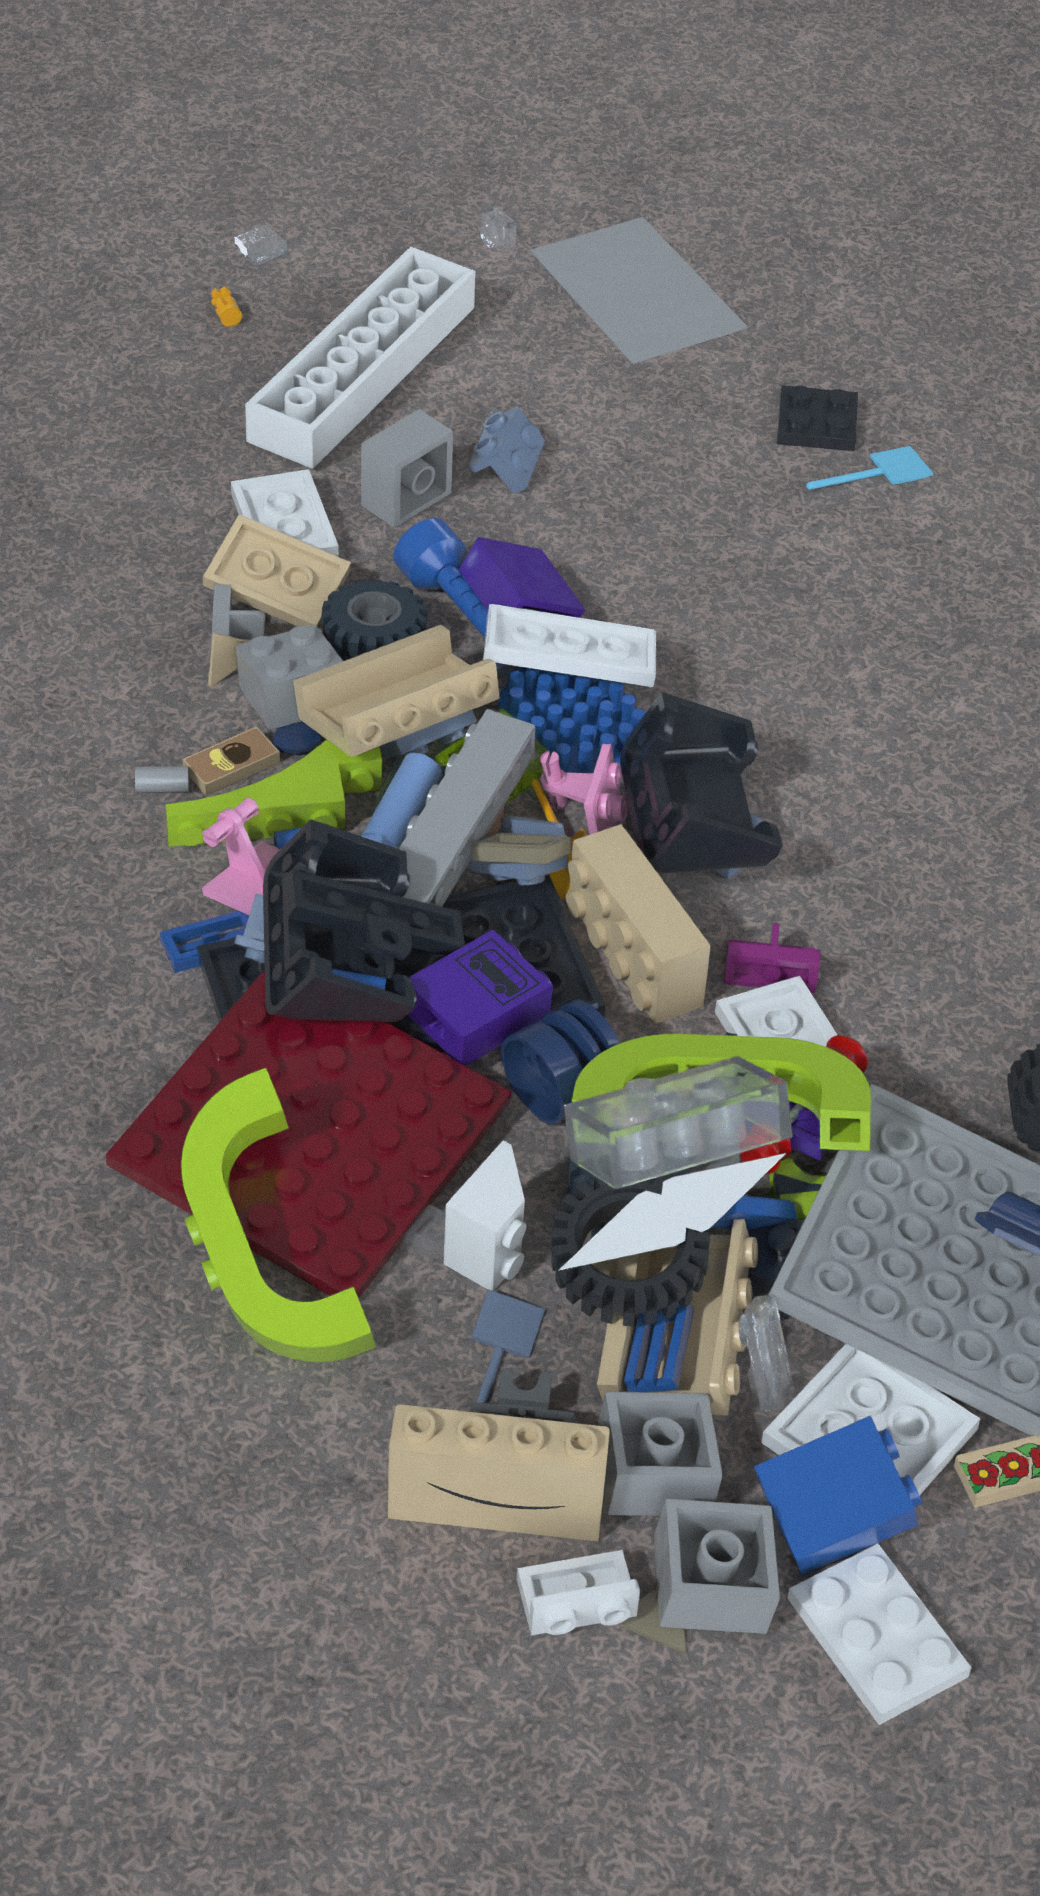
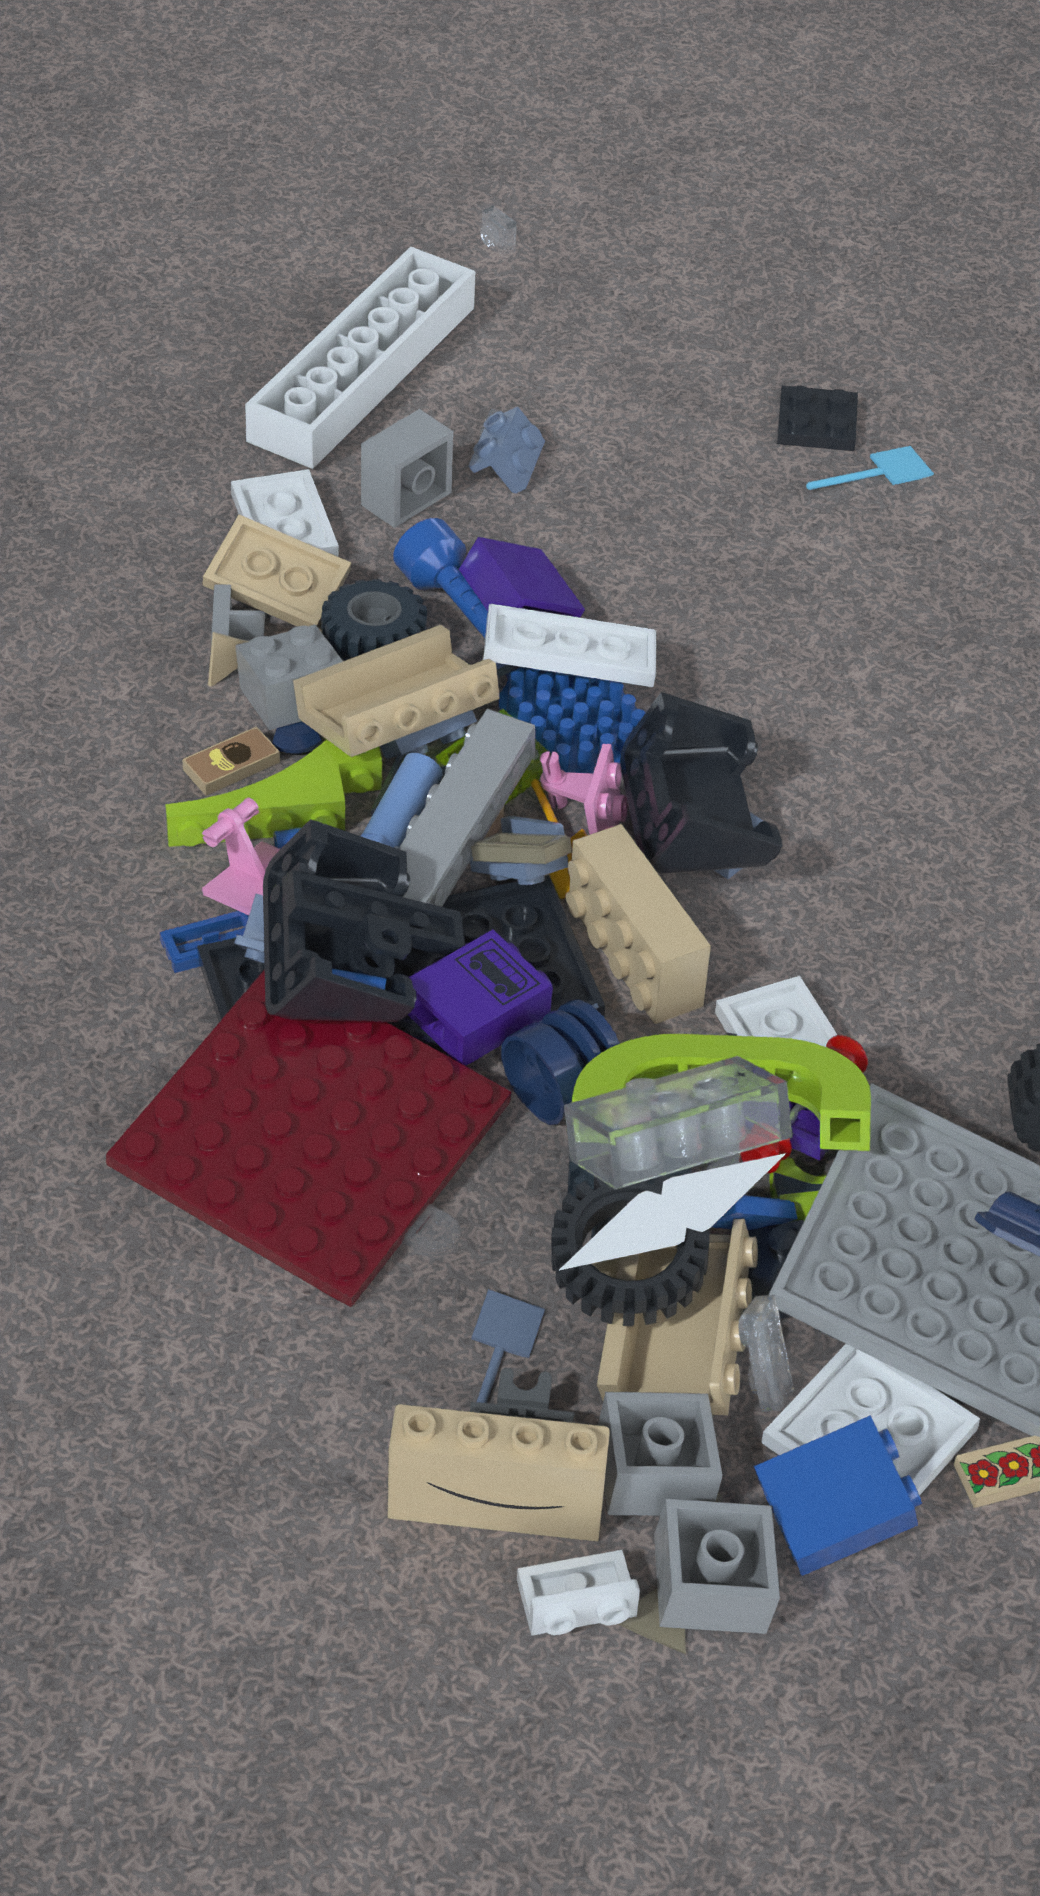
light grey piece [135,766,189,793] -> none
lime arch [181,1068,376,1362] -> none
light orange piece [211,286,242,327] -> none
clear plate [235,224,287,266] -> none
white slope [444,1140,526,1291] -> none
light grey piece [530,217,748,364] -> none
blue tile [624,1303,694,1392] -> none
magenta panel [724,923,820,994] -> none
white plate [787,1543,971,1725] -> none

